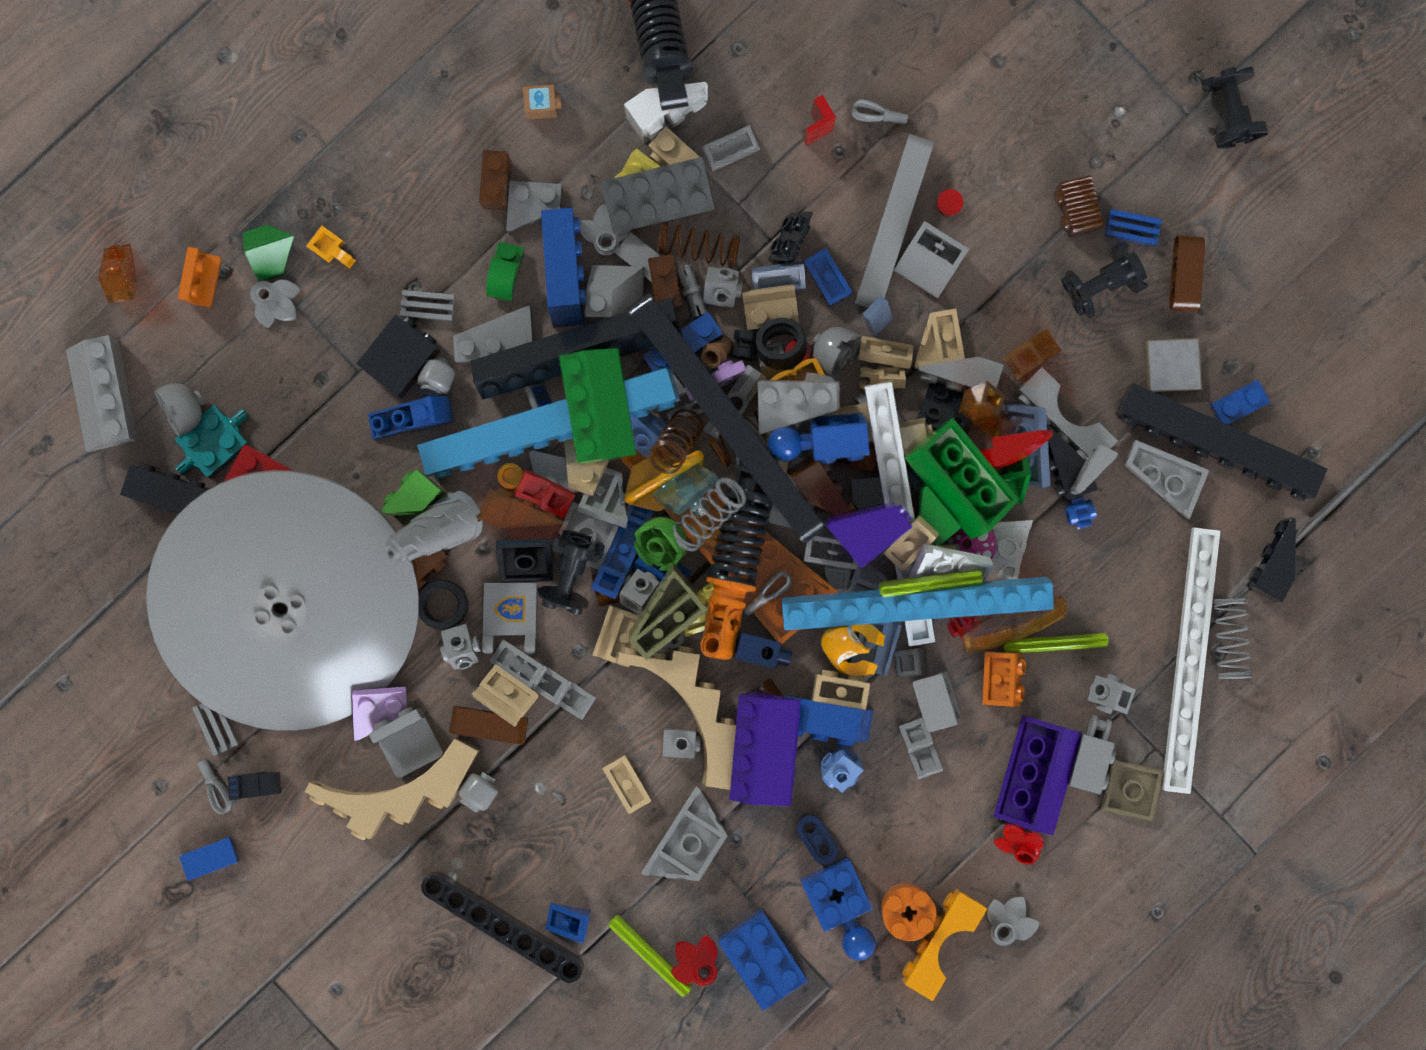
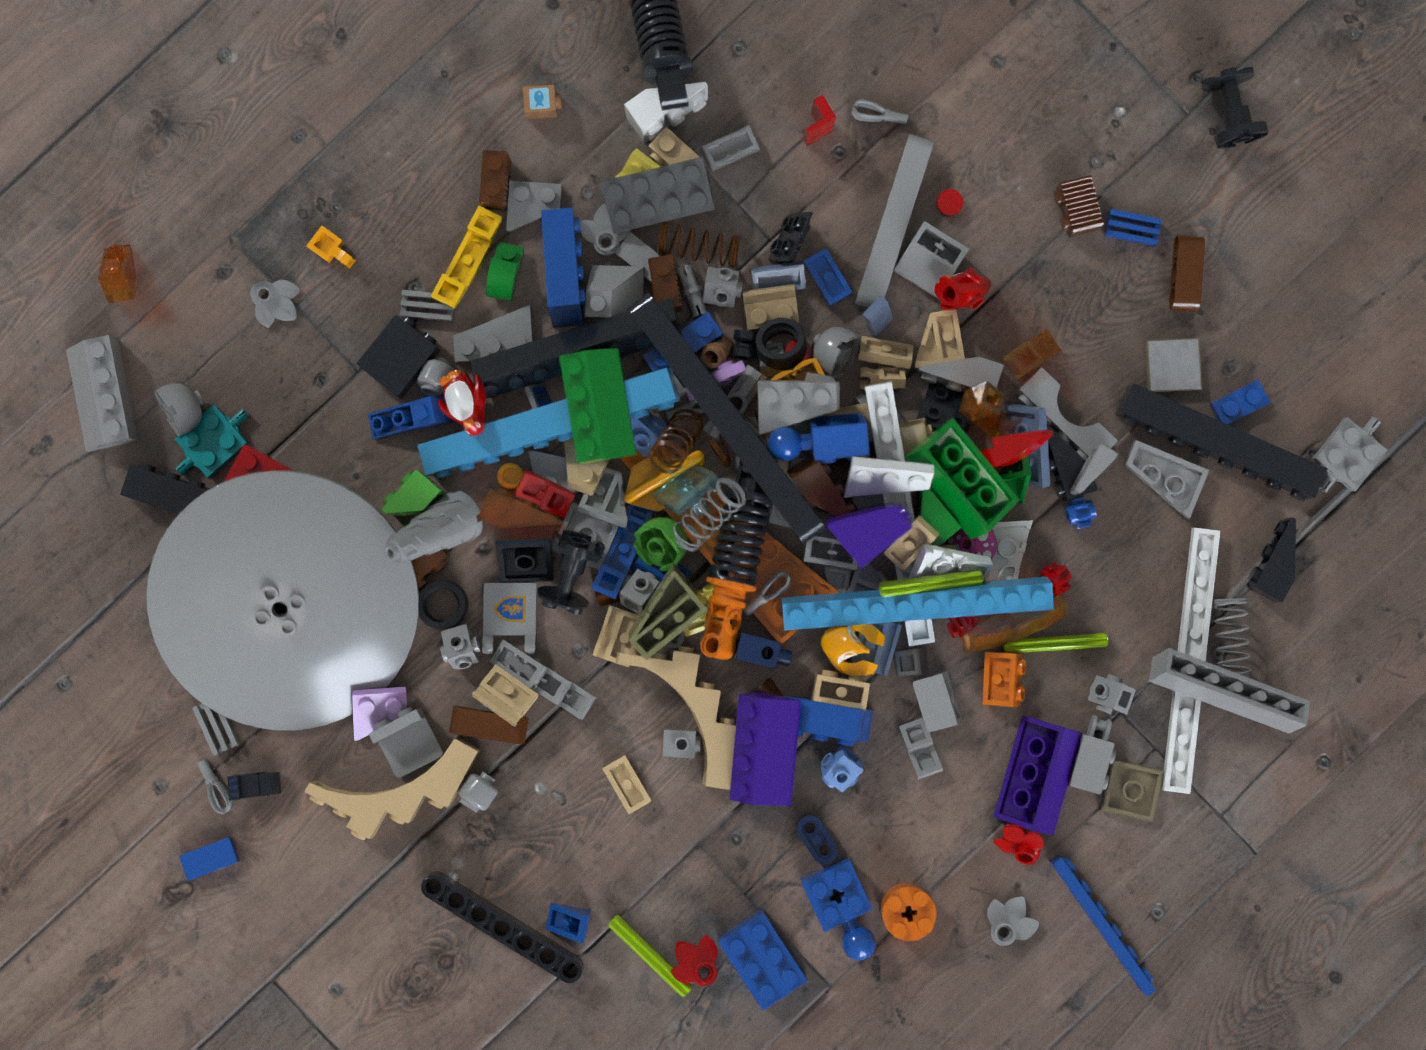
orange bracket [178,247,222,308] -> none
green slope [243,225,294,282] -> none
light grey wing [641,786,728,881] -> none
light orange arch [902,888,987,1001] -> none
black piece [1061,241,1148,318] -> none
none -> yellow slope [431,206,502,309]
none -> animal [438,370,486,436]
none -> white wing [844,457,934,497]
none -> red animal [934,267,991,310]
none -> red gear [1039,562,1073,597]
none -> blue plate [1049,855,1156,997]
none -> light grey brick [1149,648,1310,734]
none -> light grey plate [1312,416,1388,493]

